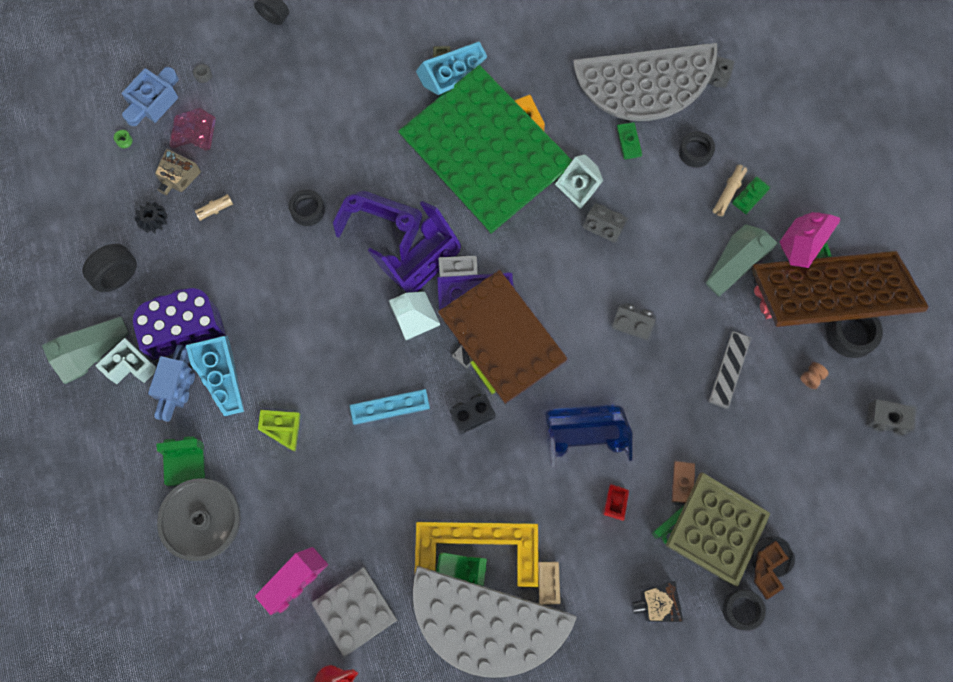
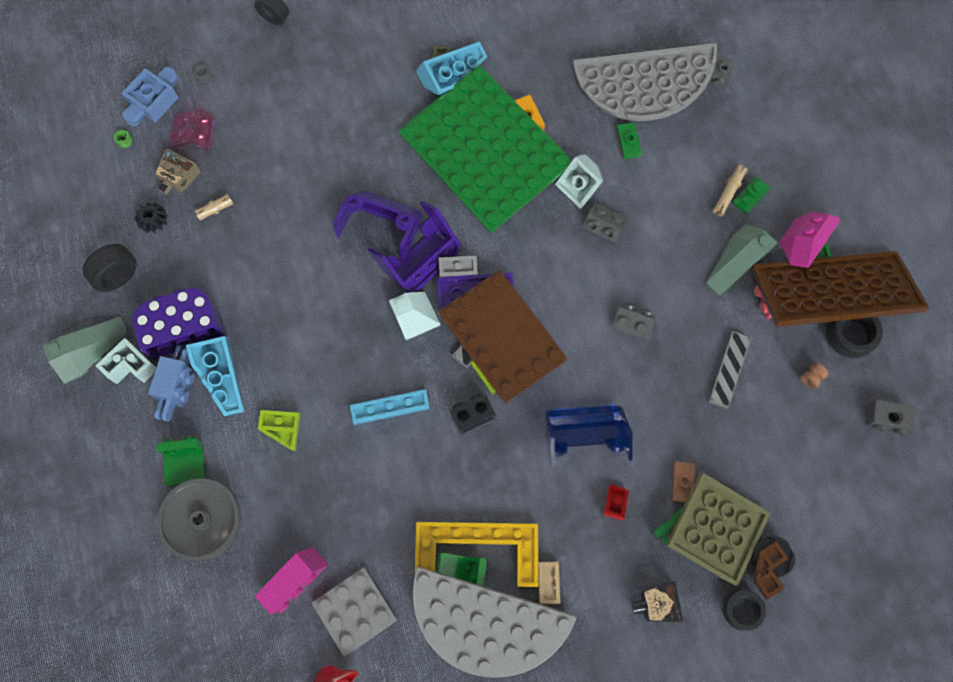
black tyre [288,189,325,226] -> none
black tyre [679,131,715,168] -> none

